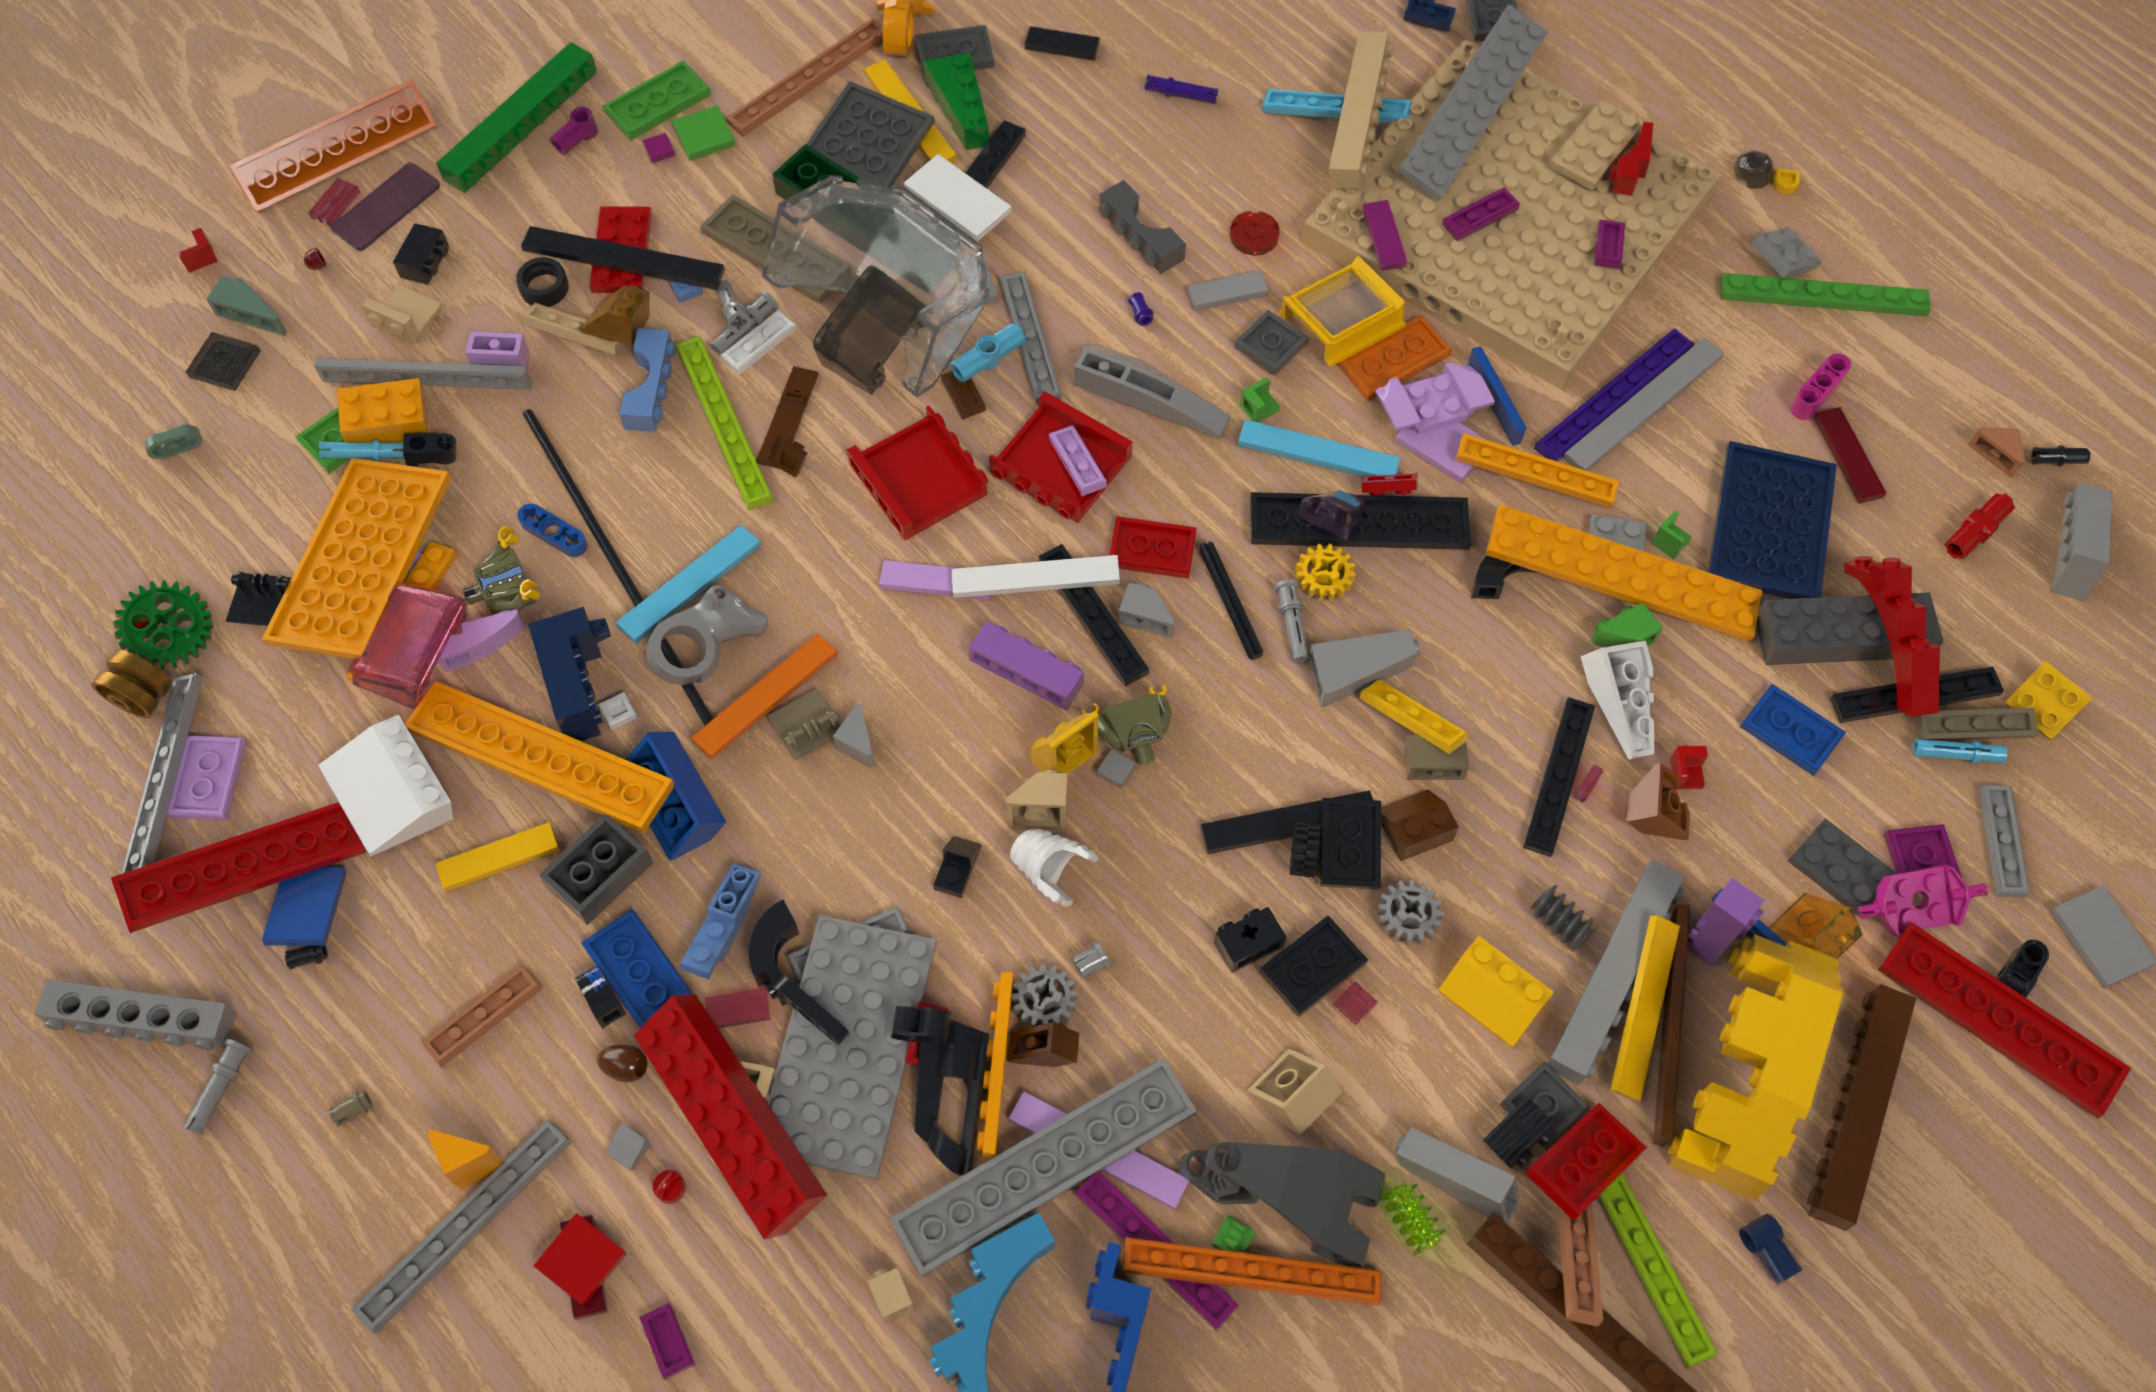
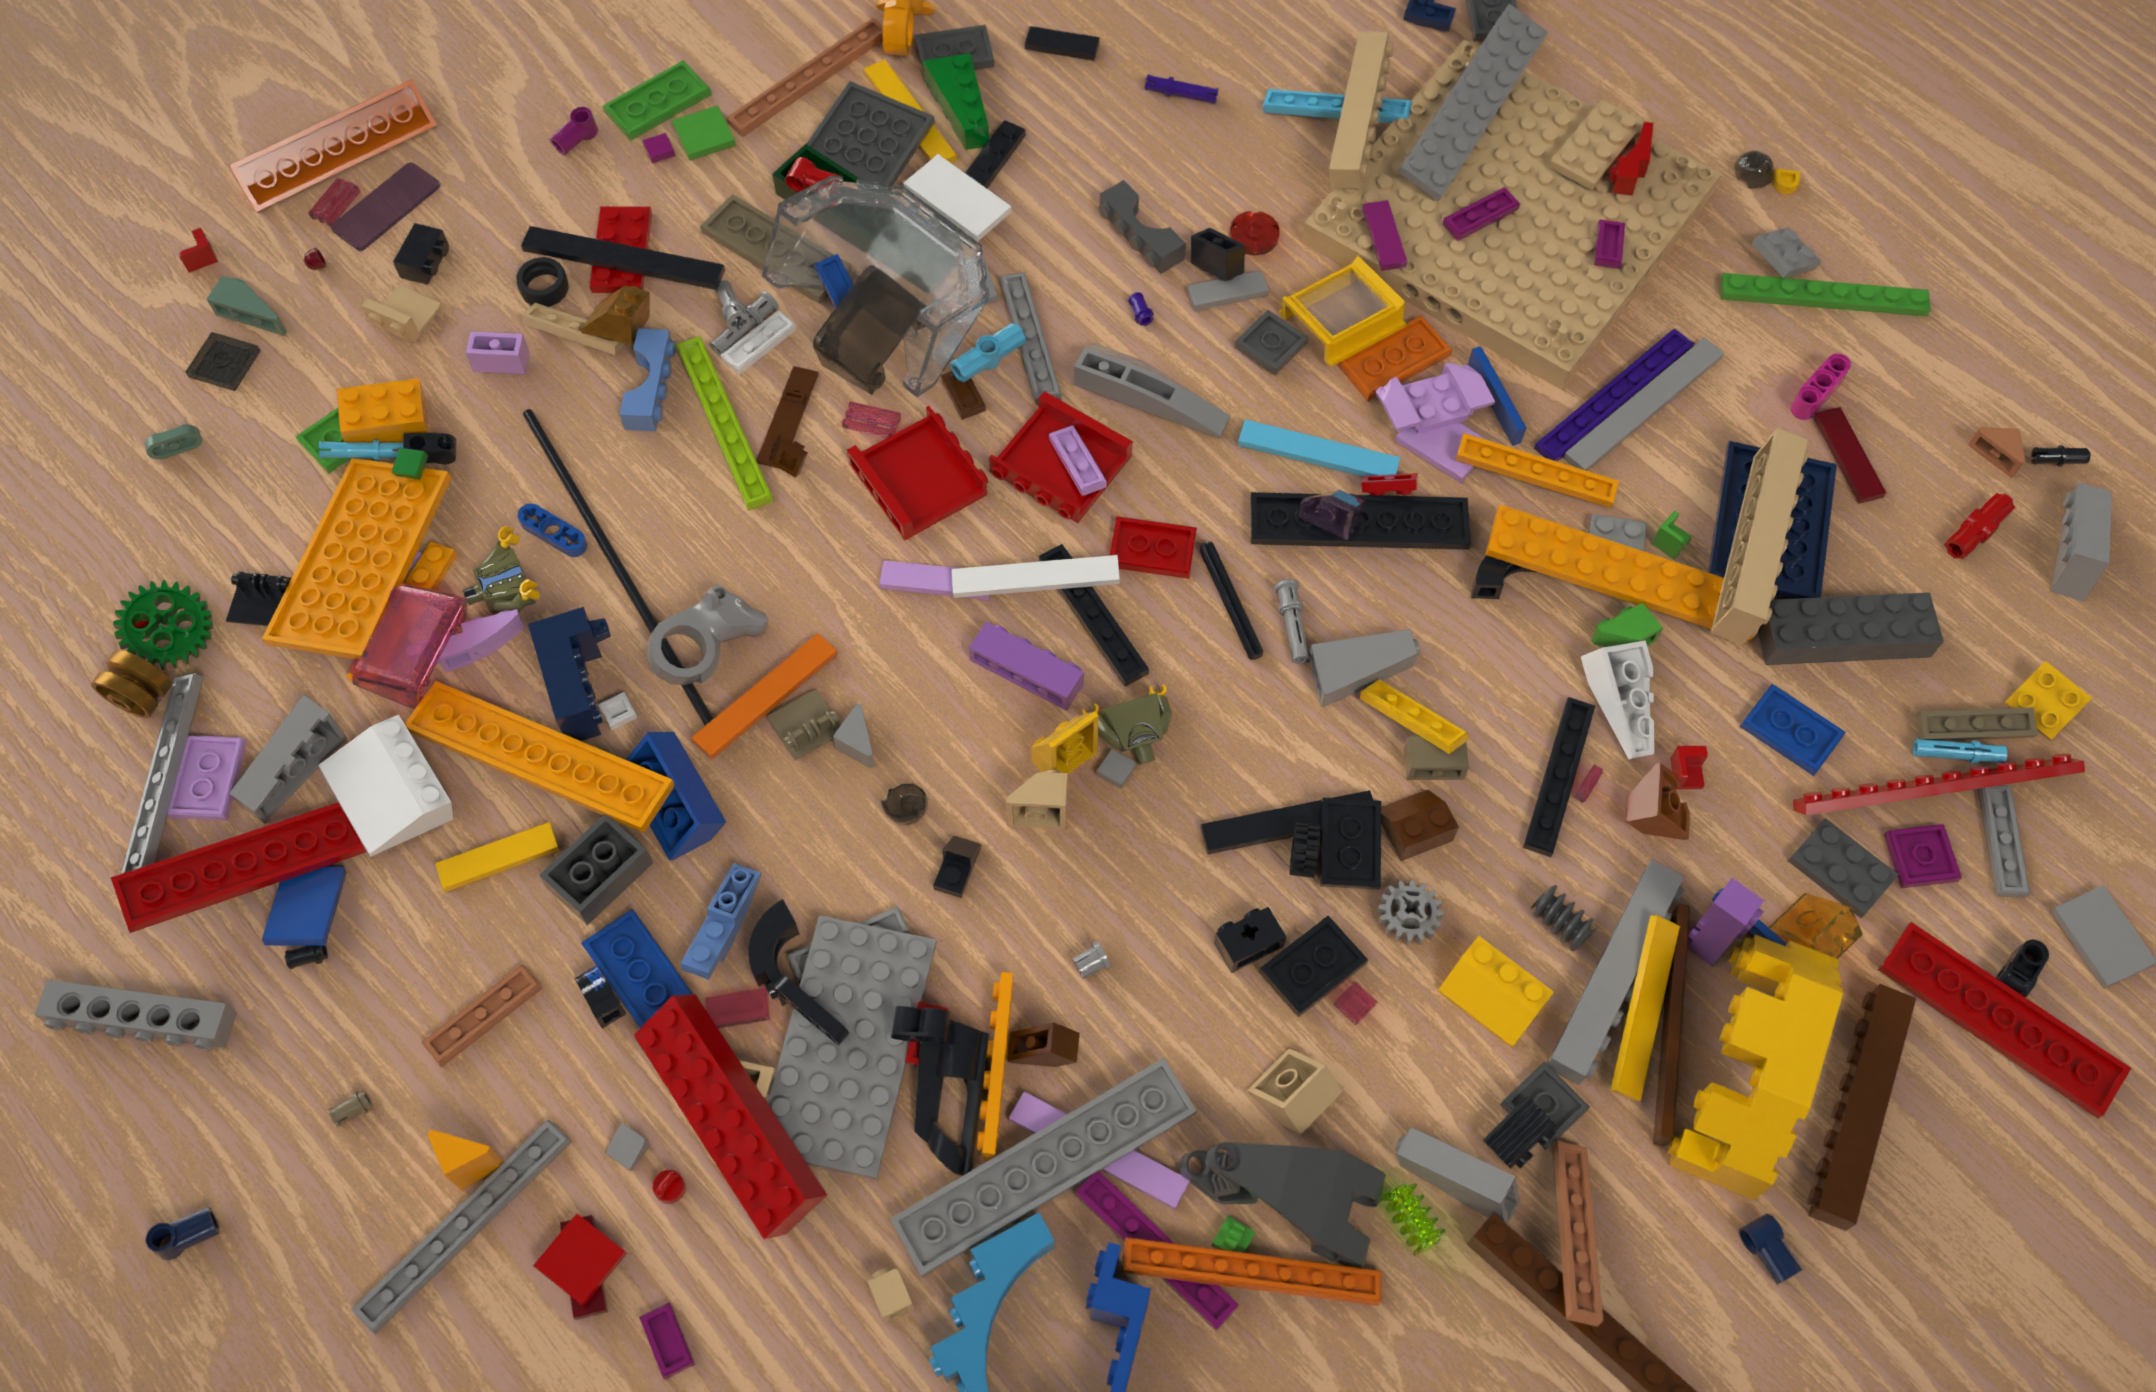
light grey pin [182,1038,253,1135] -> none
light grey tile [314,358,532,389] -> none
green brick [436,42,597,193] -> none
reddish brown animal [597,1045,648,1083] -> none
medium azure tile [616,525,761,645] -> none
medium blue plate [669,281,703,303] -> none
white hair [1010,829,1100,907] -> none
light grey gear [1011,963,1077,1027] -> none
light grey slope [1119,583,1175,638] -> none
bright green panel [1240,377,1280,422] -> none
yellow gear [1295,544,1356,601] -> none
red plate [1525,1103,1647,1221] -> none
lime tile [1598,1173,1718,1369] -> none
black tile [1830,666,2004,723] -> none
red arch [1844,556,1940,717] -> none
dark pink plate [1857,865,1988,937] -> none
none -> dark blue piece [145,1207,220,1260]
none -> light grey wedge [229,695,347,824]
none -> green tile [392,448,428,480]
none -> red piece [785,157,840,197]
none -> blue tile [814,254,861,313]
none -> clear pink tile [842,402,901,438]
none -> clear smoke hair [881,783,928,826]
none -> black brick [1191,228,1245,281]
none -> tan brick [1711,428,1809,645]
none -> red plate [1793,754,2085,815]

